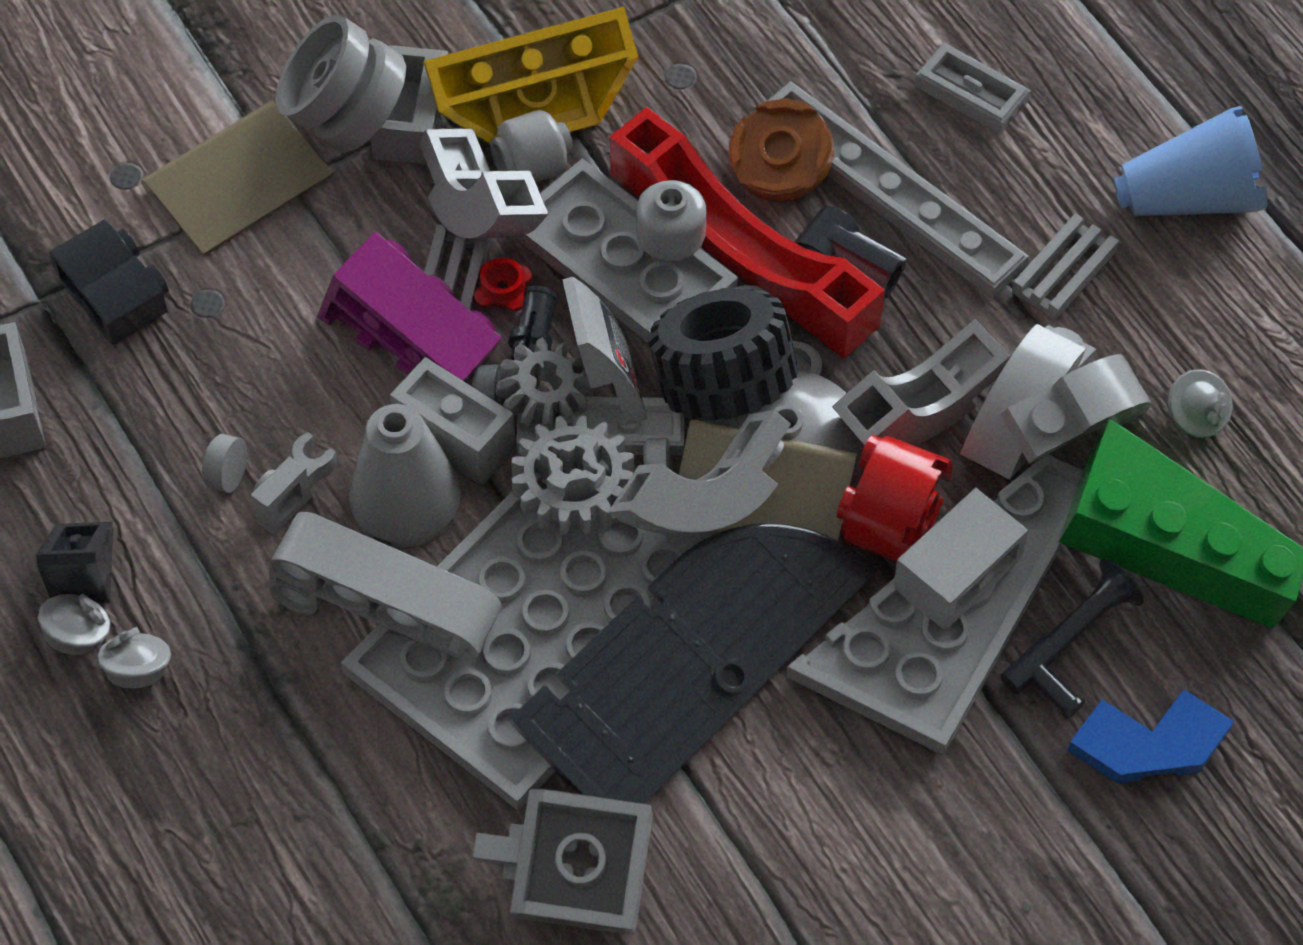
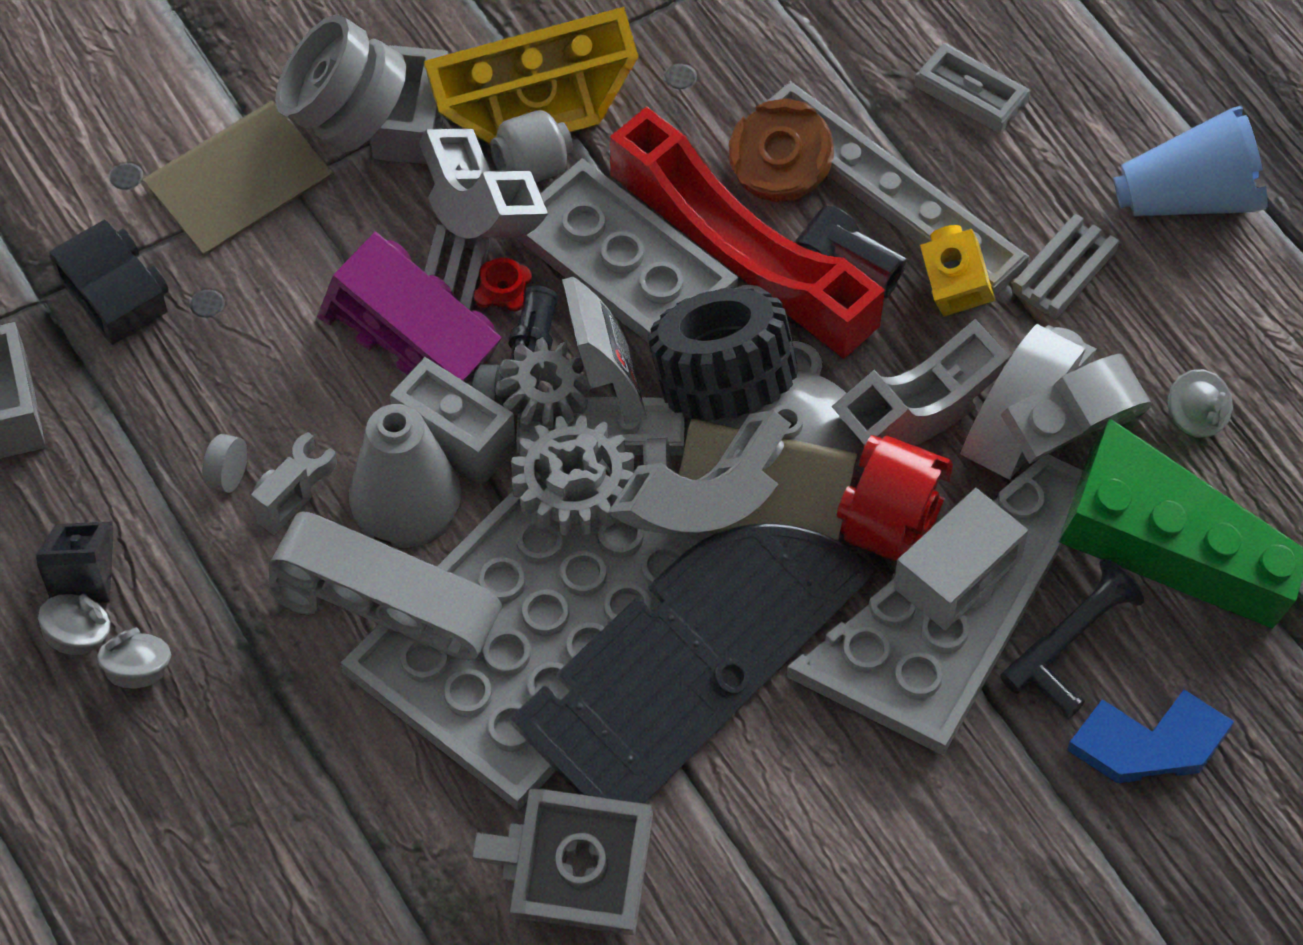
light grey head [636,181,706,261] -> none
none -> yellow brick [920,225,995,317]

